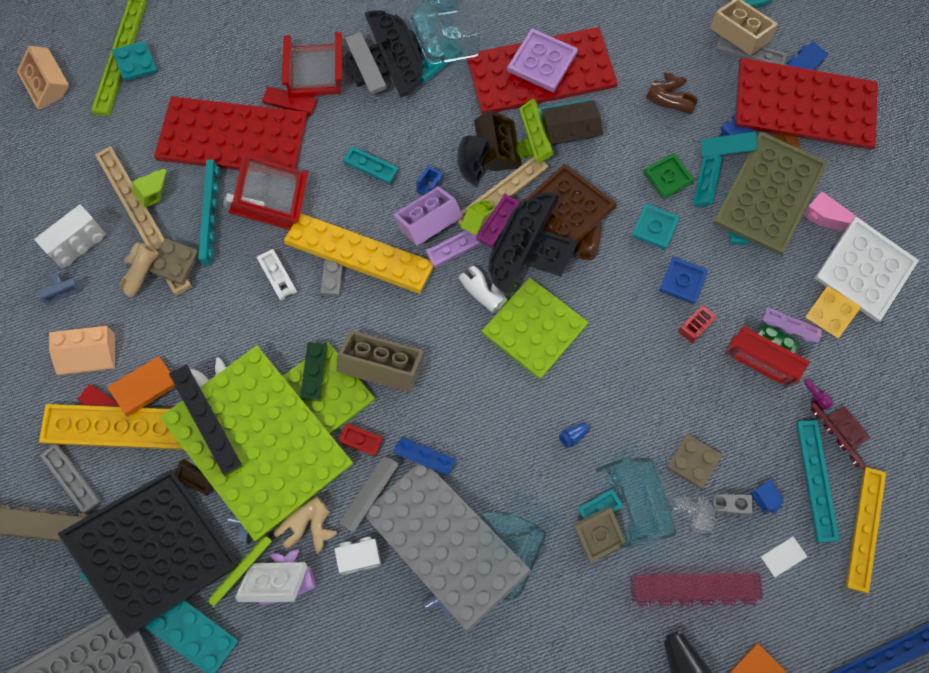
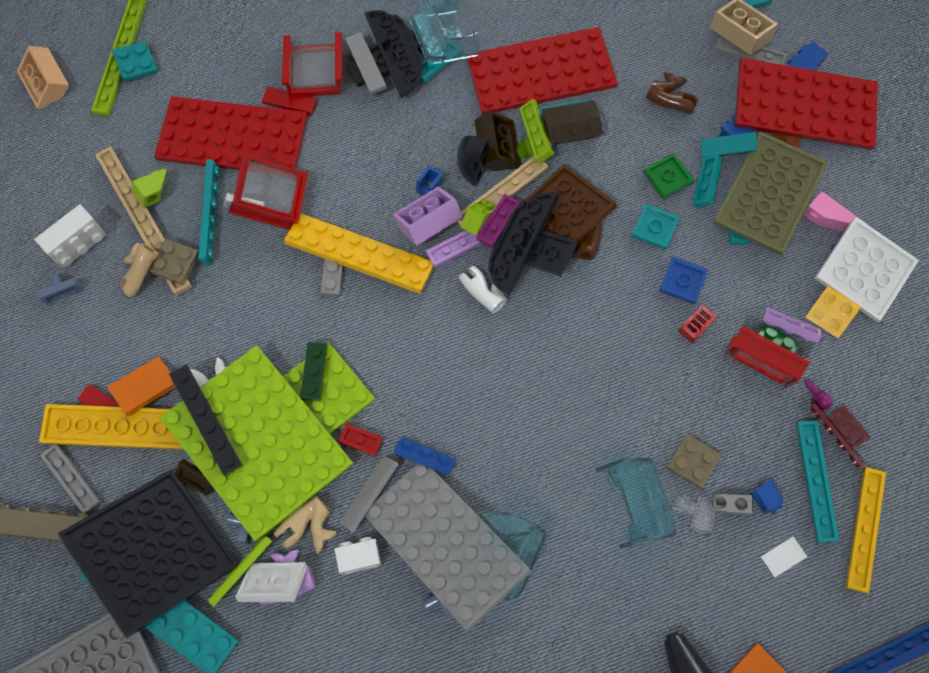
light nougat slope [49,326,115,376] -> none
white plate [257,249,297,301] -> none
dark tan brick [336,330,424,393] -> none
teal plate [343,146,399,185] -> none
lime plate [481,277,589,380] -> none
lavender plate [507,28,578,92] -> none
blue cone [559,422,589,448] -> none
dark tan plate [573,506,627,563] -> none
teal plate [577,489,623,519] -> none
clear pink brick [630,573,763,607] -> none

